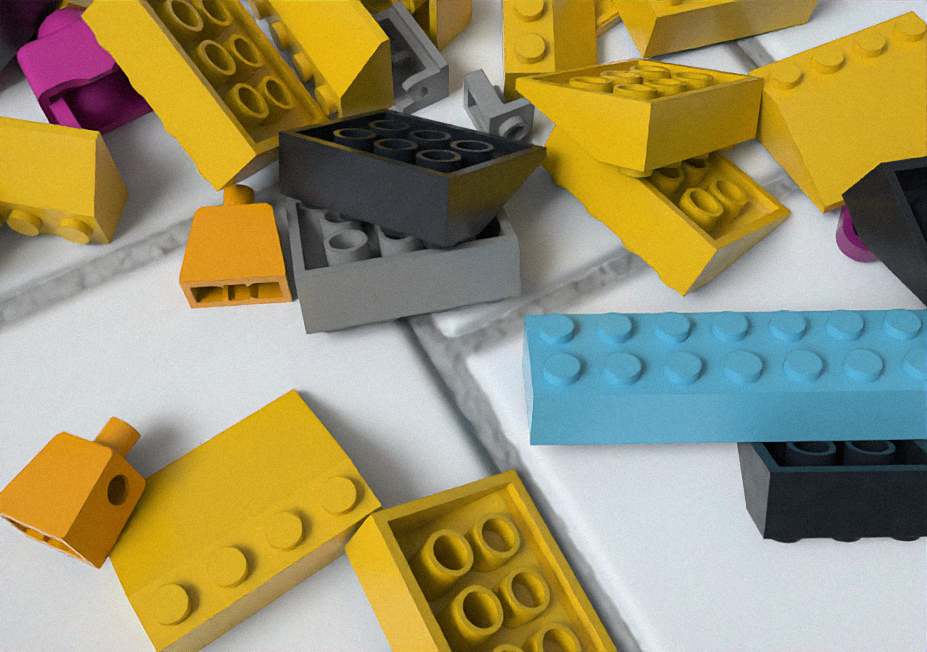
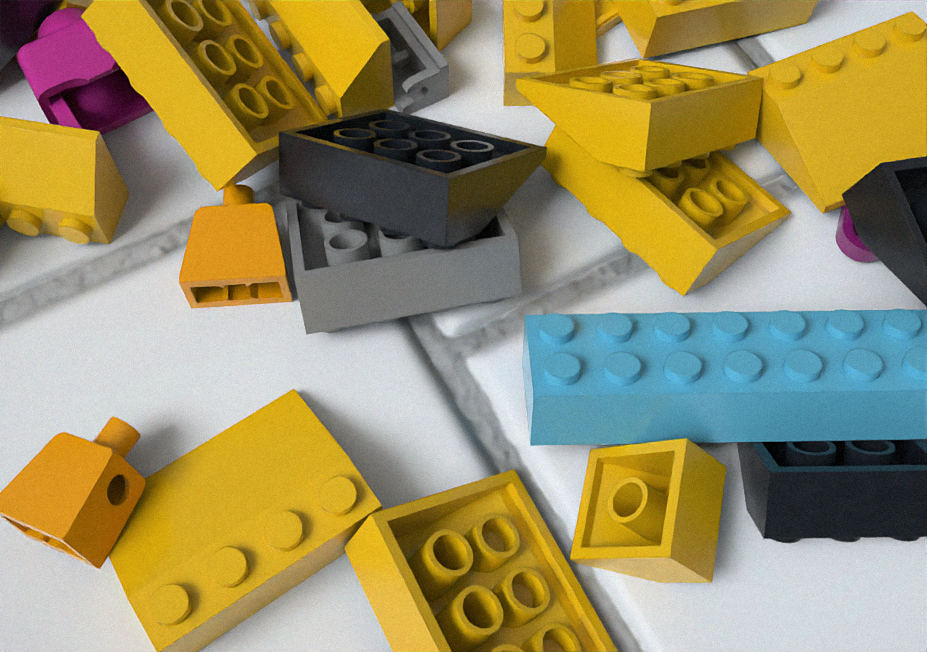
light grey bracket [463,69,535,141] -> none
none -> yellow slope [570,438,727,583]

